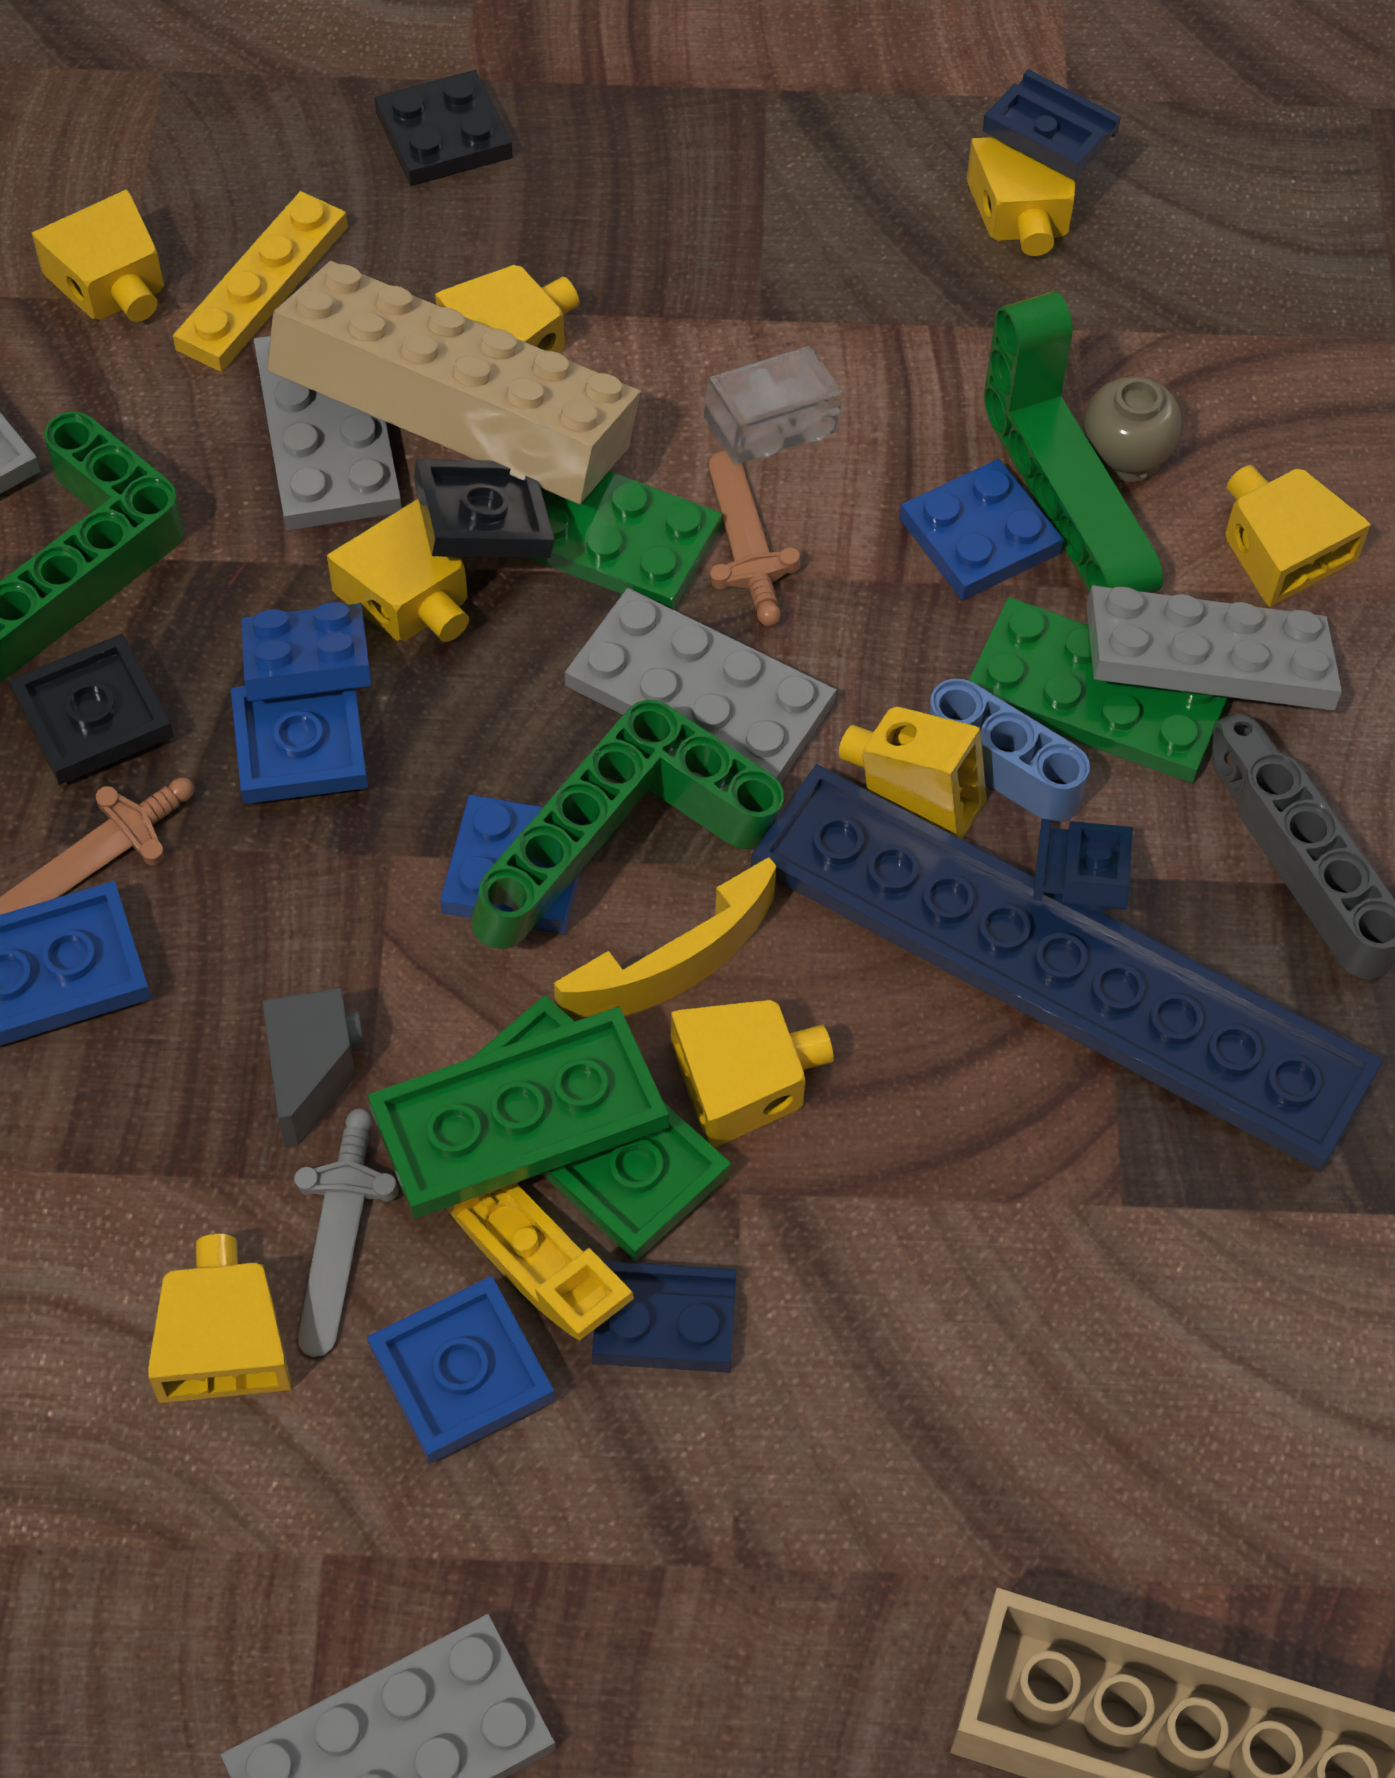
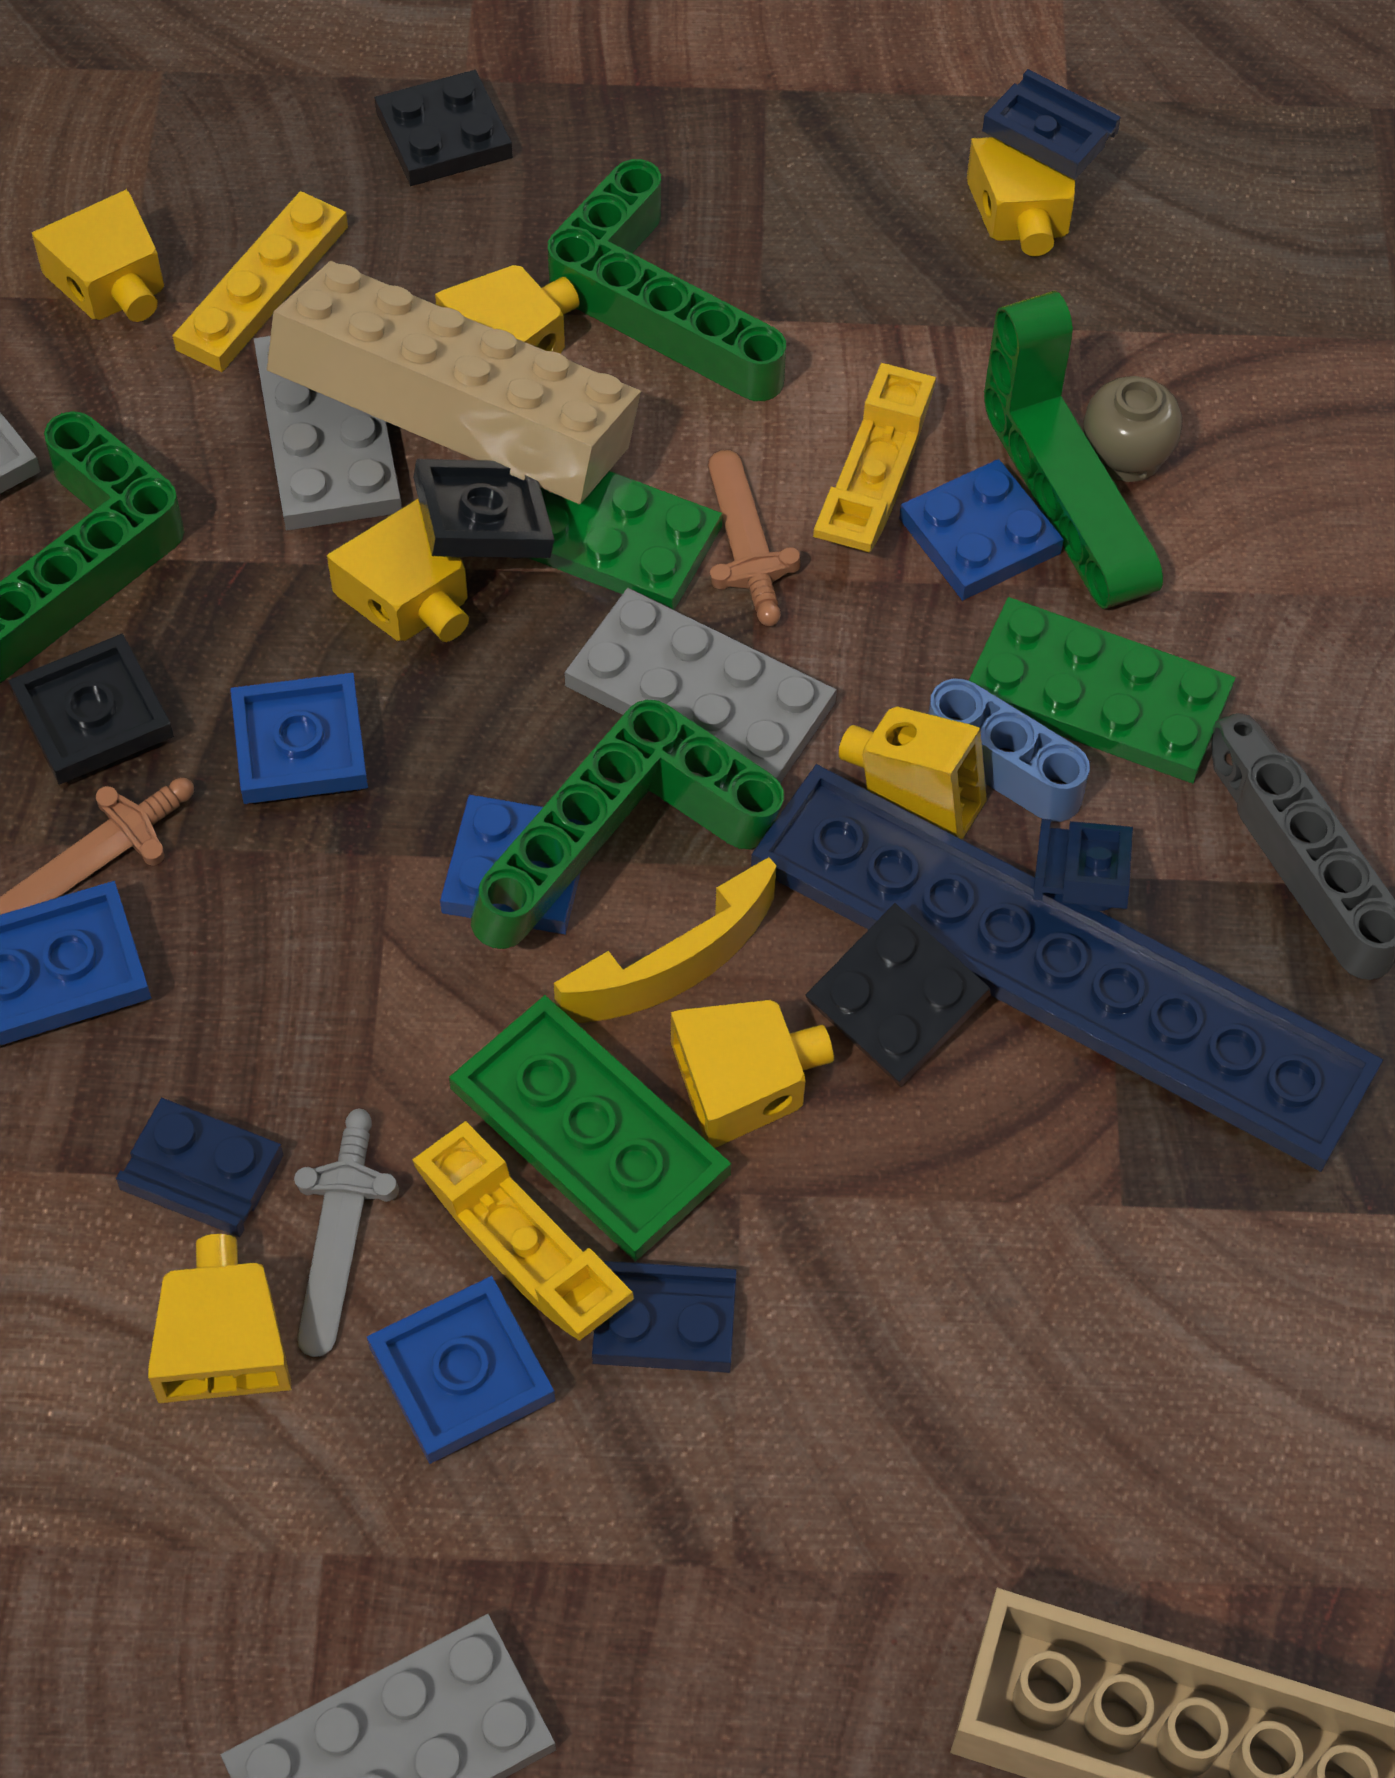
blue plate [241,602,372,701] -> none
dark grey slope [262,988,365,1147] -> none
green plate [367,1006,669,1219] -> none
clear brick [704,345,844,465] -> none
light grey plate [1086,585,1342,711] -> none
yellow torso [1225,465,1371,607] -> none
none -> dark blue plate [116,1097,284,1237]
none -> green beam [548,159,786,401]
none -> black plate [805,903,991,1087]
none -> yellow slope [813,363,936,552]

